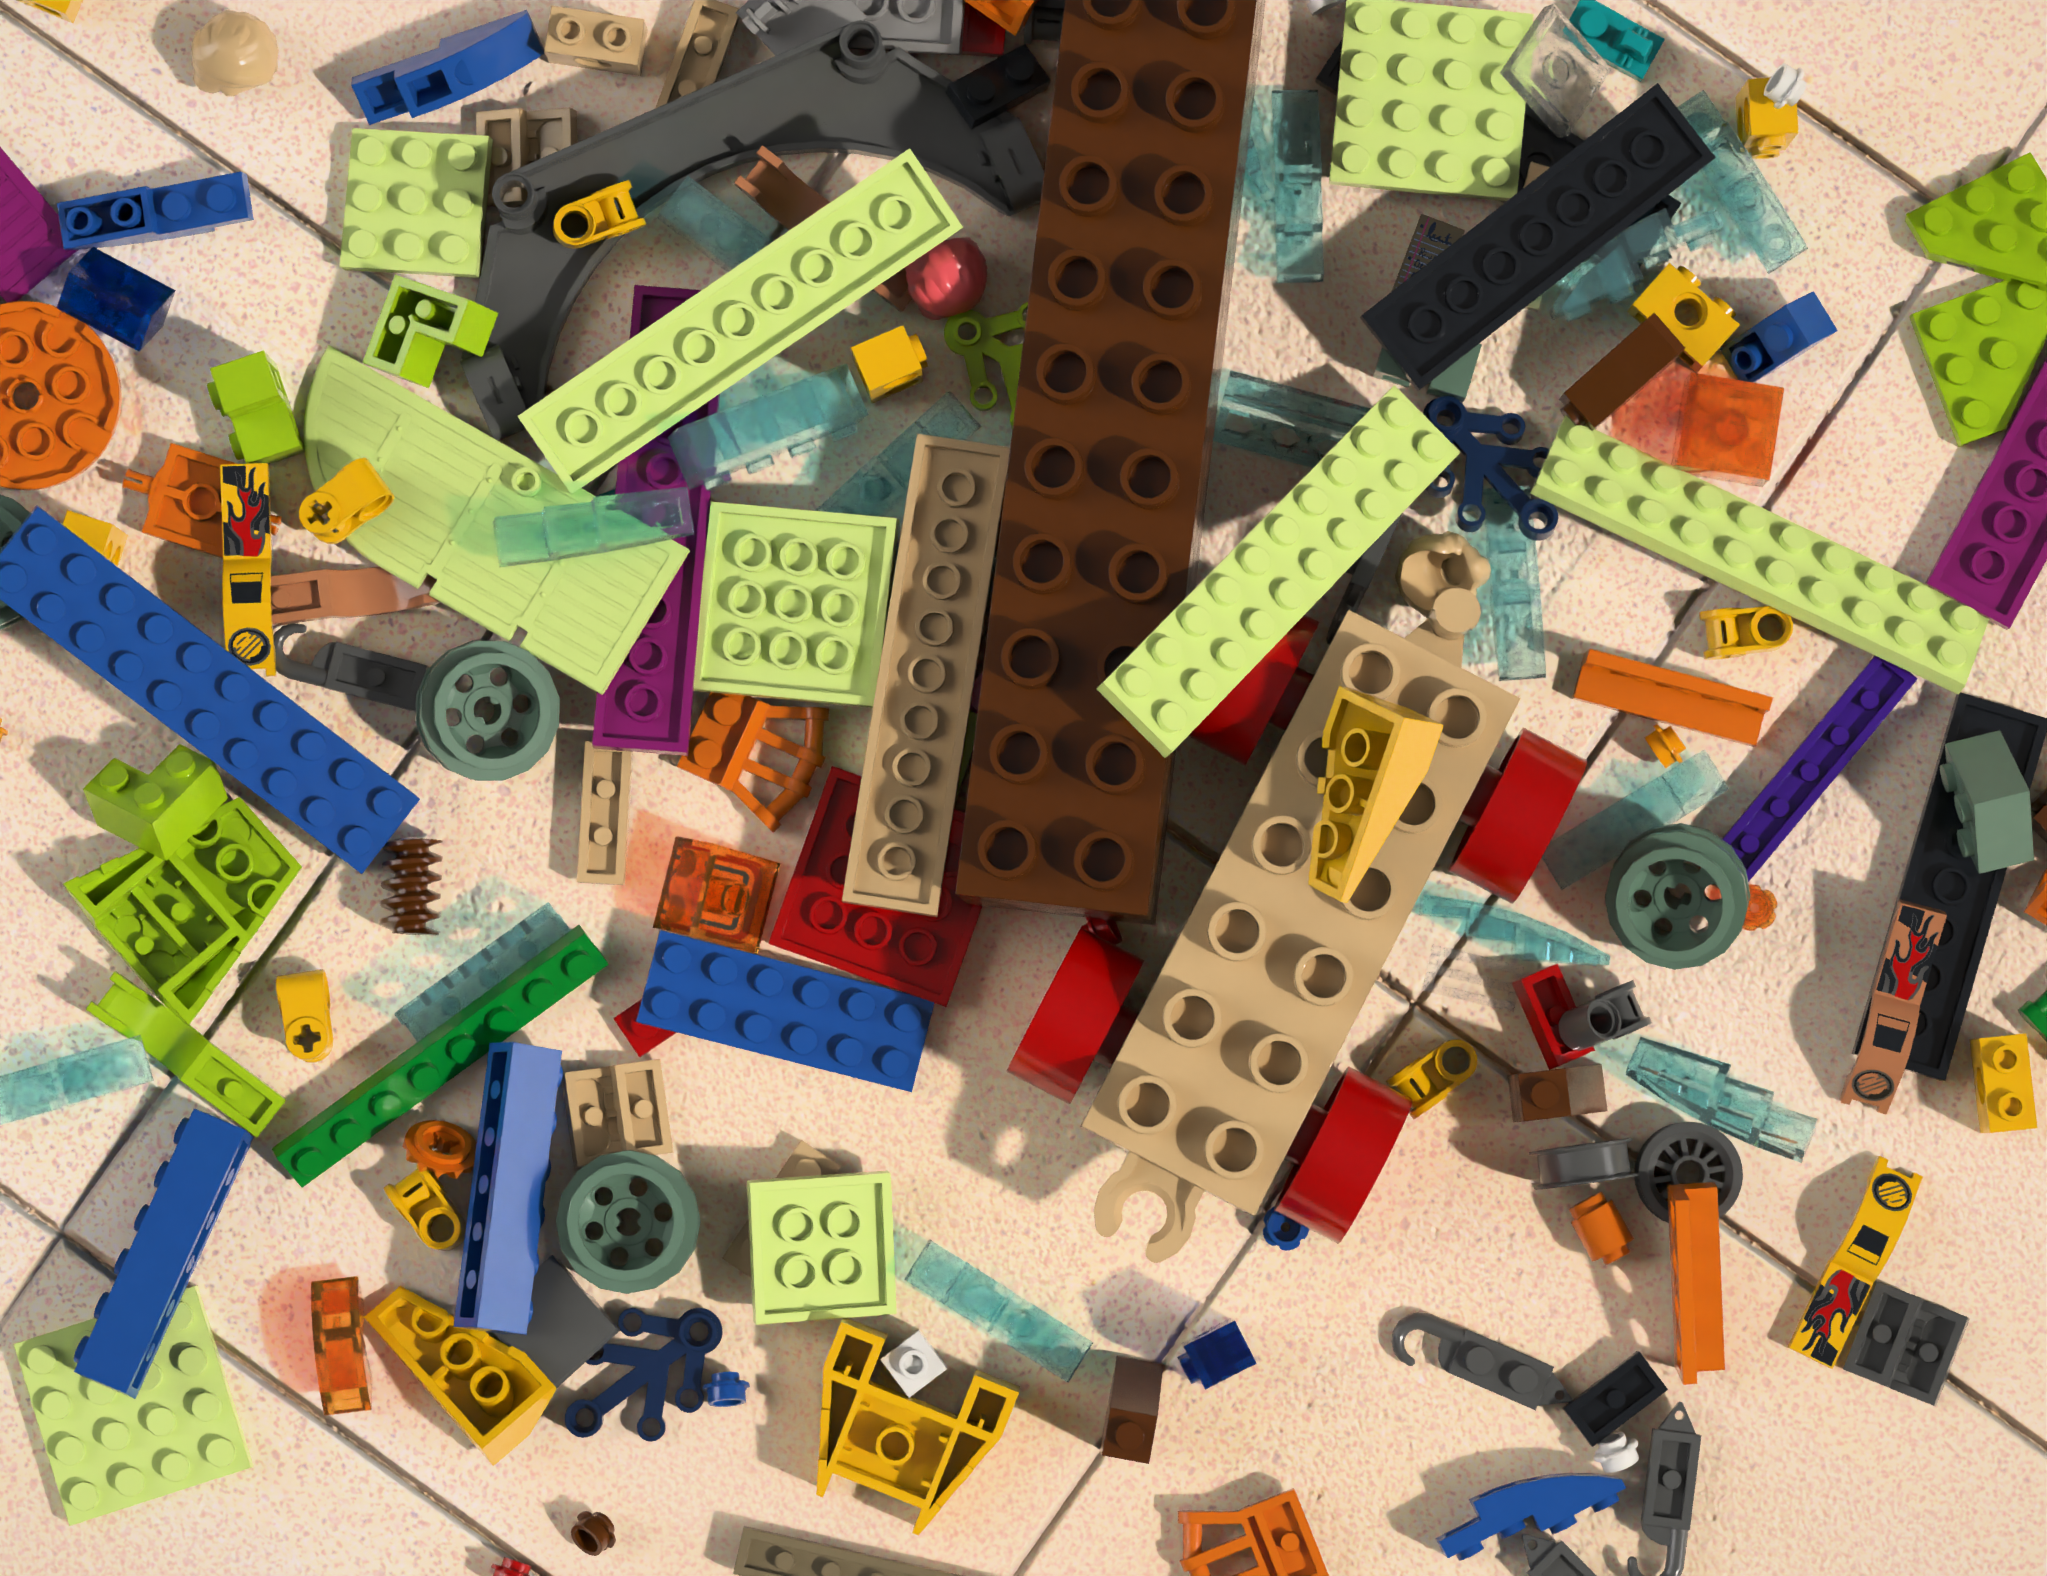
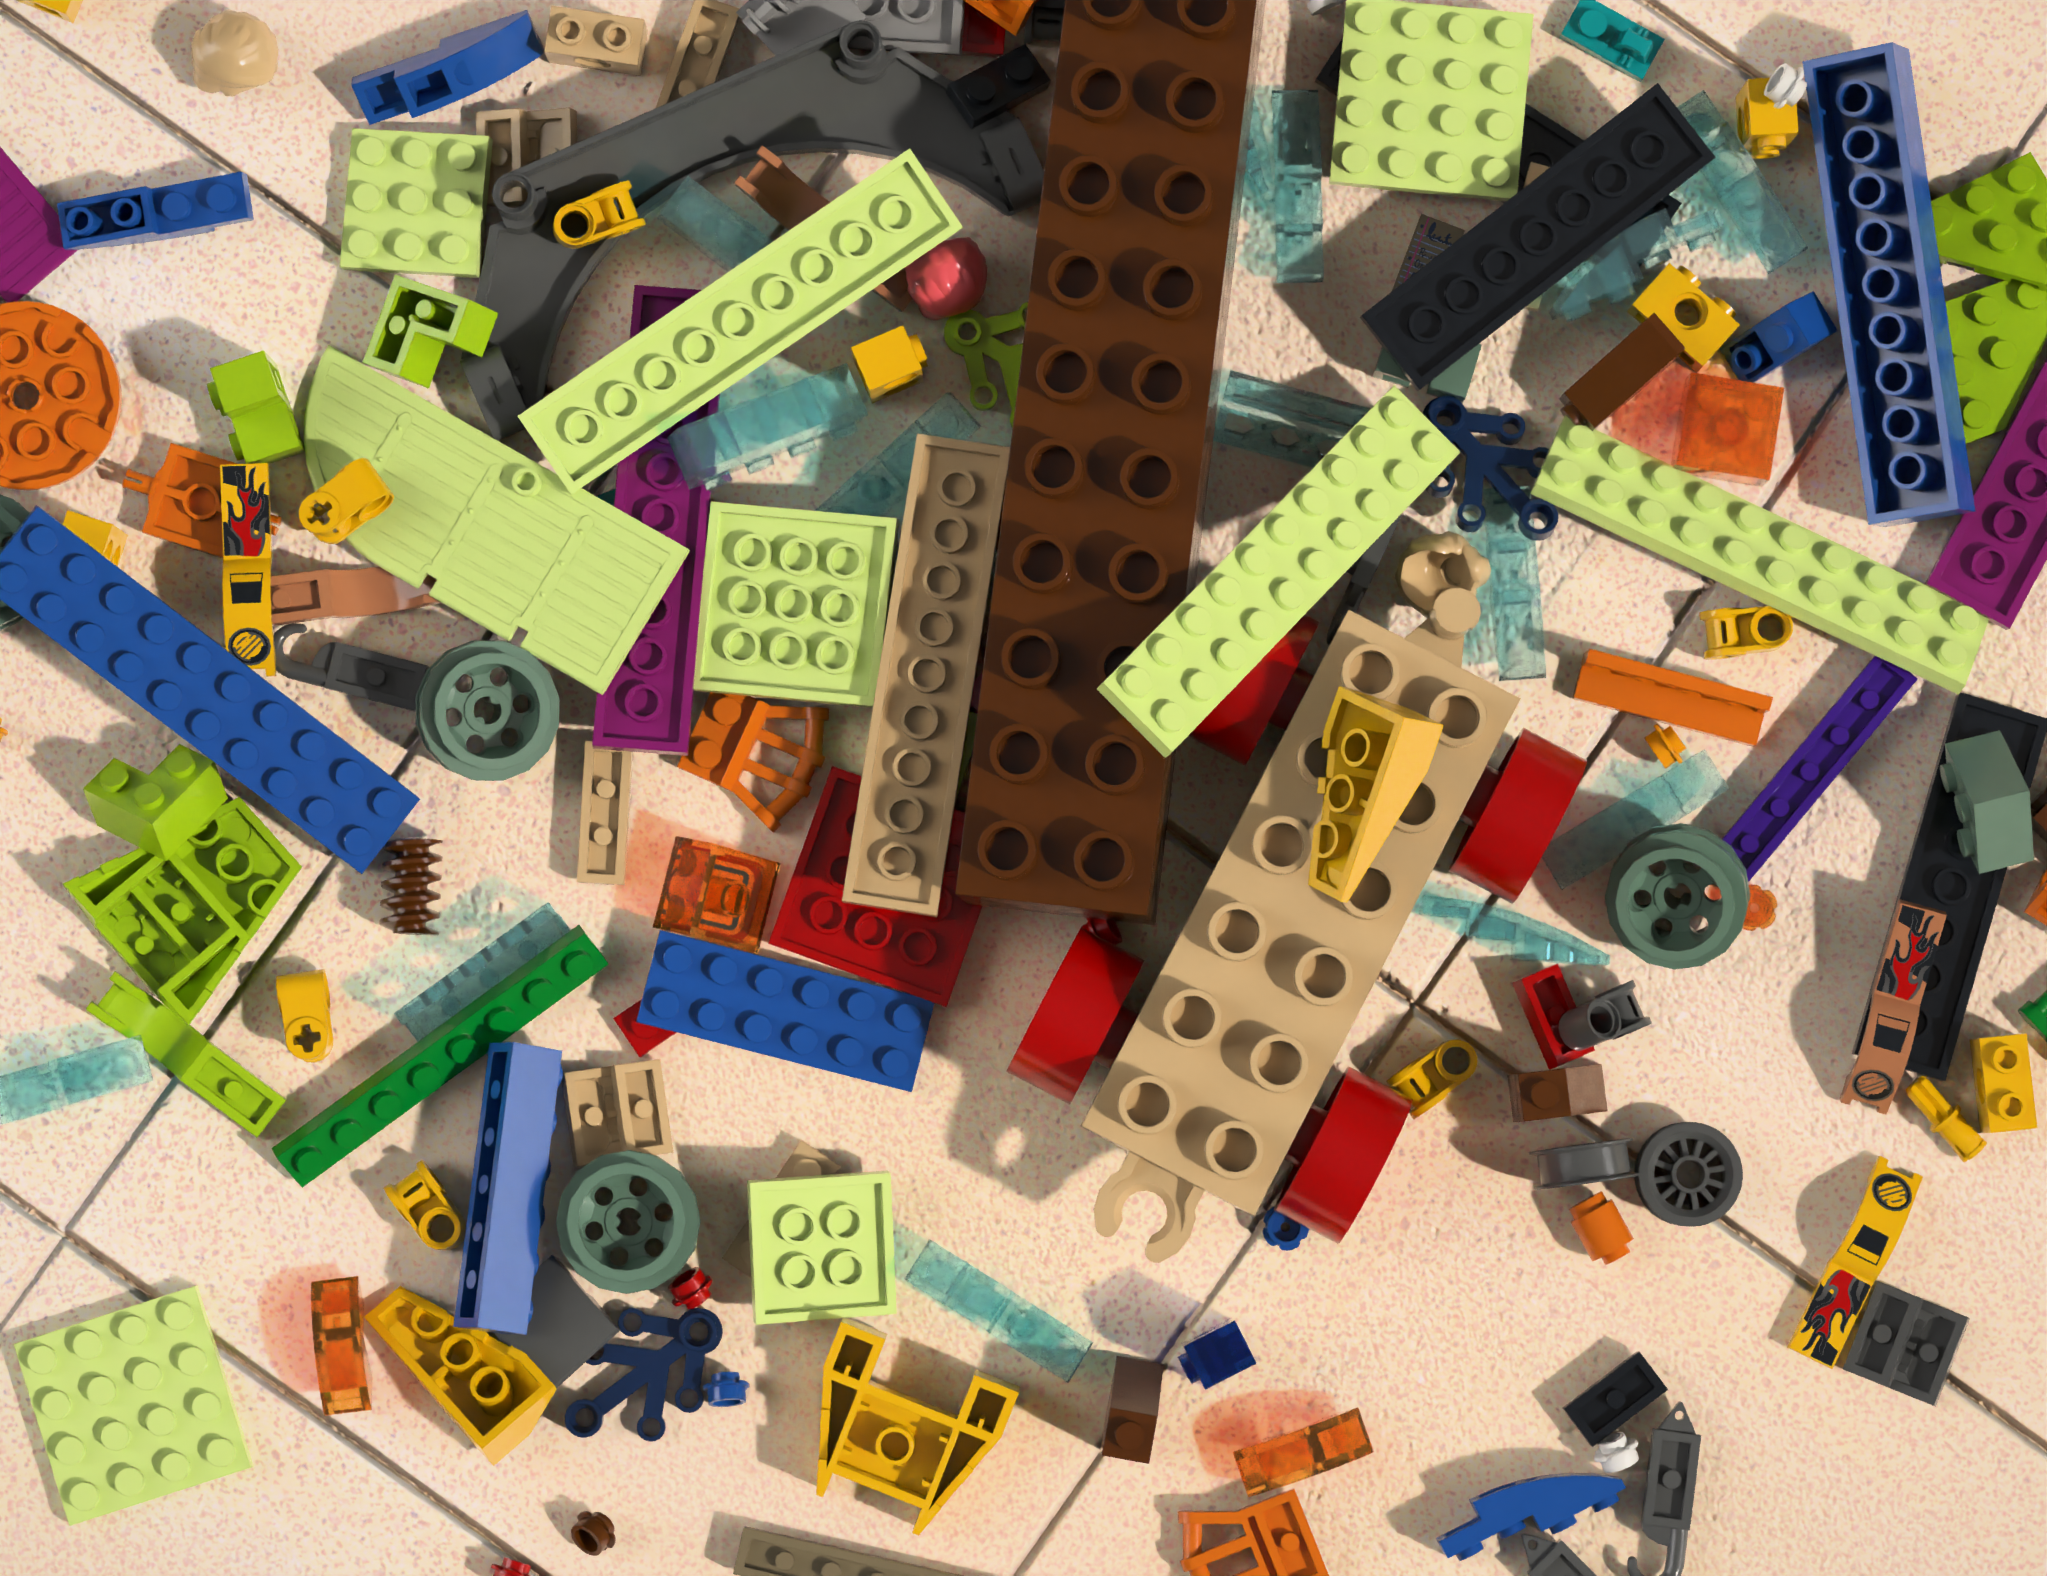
clear blue brick [57,247,176,352] -> none
blue brick [74,1109,254,1399] -> none
orange gear [402,1120,477,1179] -> none
clear light blue slope [493,487,694,567] -> none
white brick [880,1329,948,1398] -> none
dark grey plate [1391,1312,1573,1411] -> none
clear tile [1421,944,1525,1013] -> none
clear tile [1500,4,1612,138] -> none
clear light blue slope [1626,1037,1818,1163] -> none
orange fence [1667,1182,1725,1385] -> none
none -> red plate [668,1267,713,1309]
none -> clear orange brick [1233,1407,1374,1497]
none -> blue brick [1802,42,1976,527]
none -> yellow axle [1906,1076,1987,1163]

